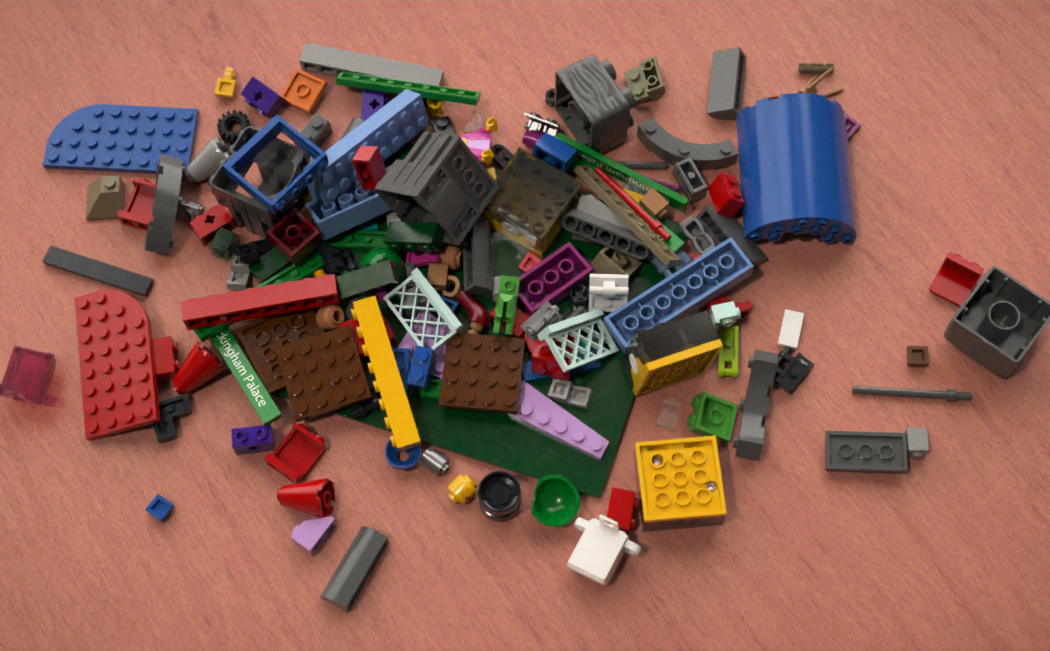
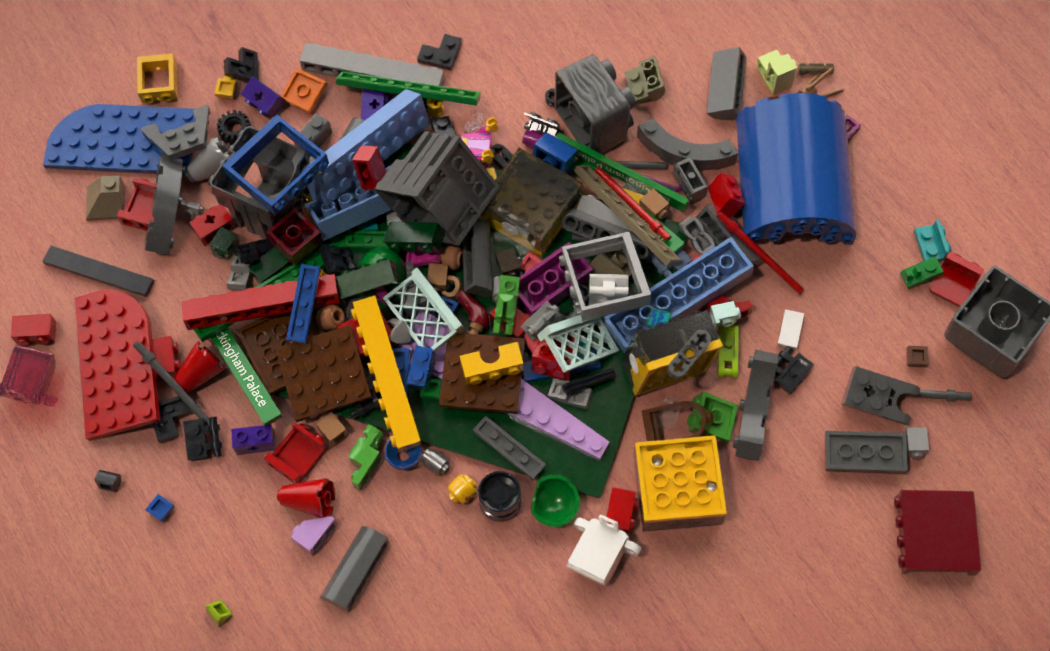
none -> brick [11,314,56,346]
none -> black brick [94,470,121,493]
none -> dark grey bar [133,340,210,426]
none -> yellow window [137,53,178,103]
none -> wing [140,105,211,161]
none -> black plate [183,417,223,460]
none -> lime slope [206,600,233,627]
none -> black plate [224,47,259,83]
none -> blue tile [286,264,321,344]
none -> medium nougat brick [316,412,348,447]
none -> bright green plate [349,424,384,491]
none -> light grey tile [387,318,412,344]
none -> black plate [417,34,462,71]
none -> yellow arch [460,342,524,385]
none -> dark grey plate [473,416,546,481]
none -> dark brown brick [495,248,521,277]
none -> light grey window [559,232,651,321]
none -> black axle [562,368,616,395]
none -> reddish brown window [641,401,714,441]
none -> tile [647,308,671,333]
none -> dark grey beam [667,330,711,379]
none -> red bar [716,211,804,294]
none -> yellowish green brick [756,50,797,95]
none -> dark grey brick [841,366,920,424]
none -> dark red panel [894,490,981,576]
none -> green plate [900,256,944,289]
none -> teal bracket [913,220,951,262]

